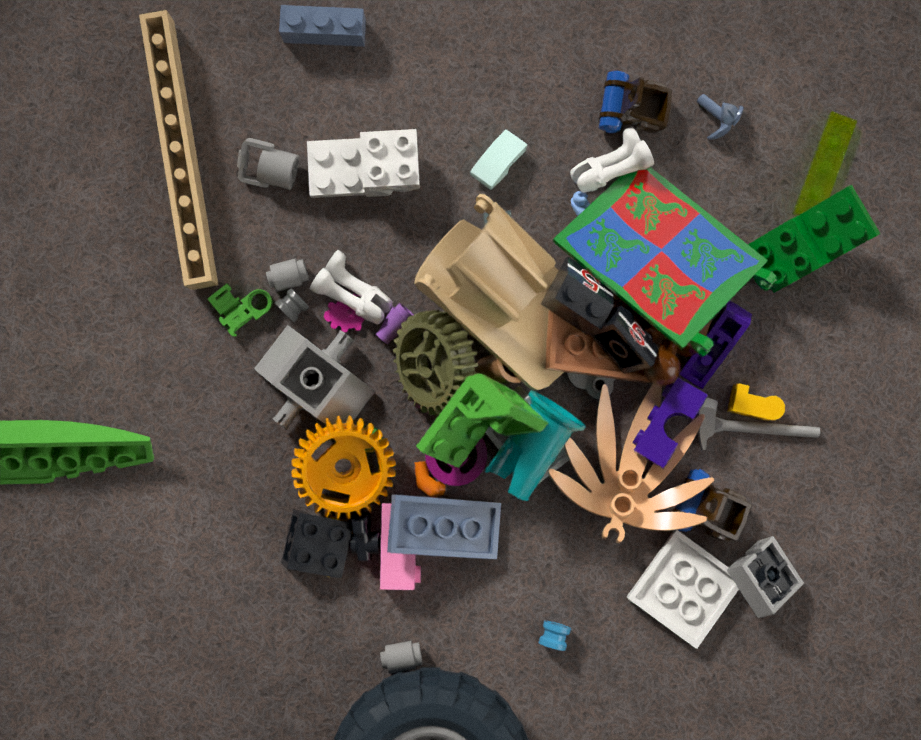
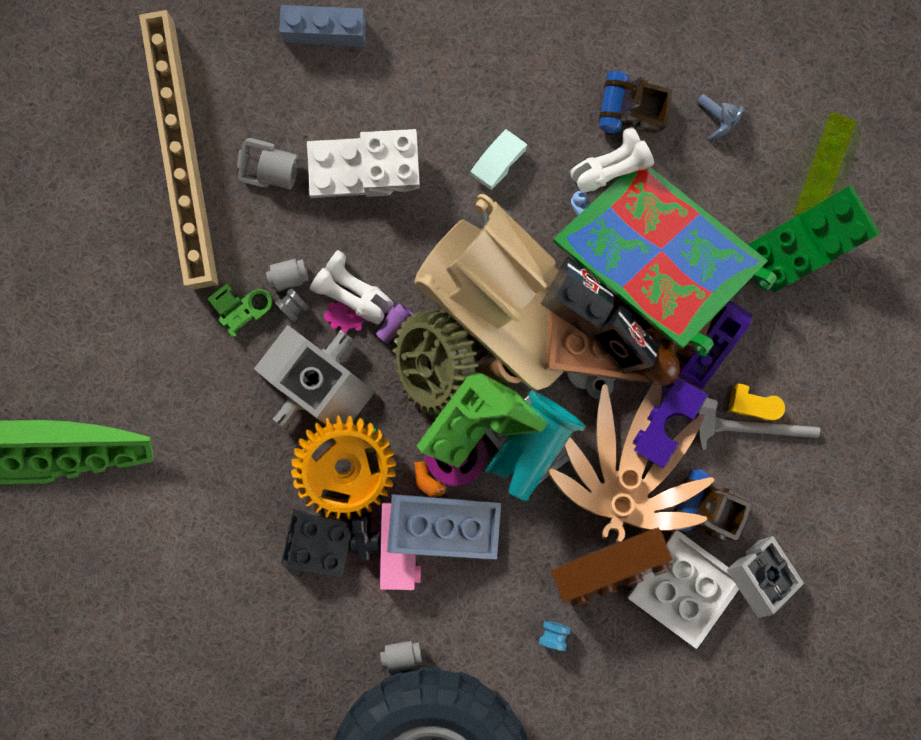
none -> reddish brown brick [551,527,674,608]

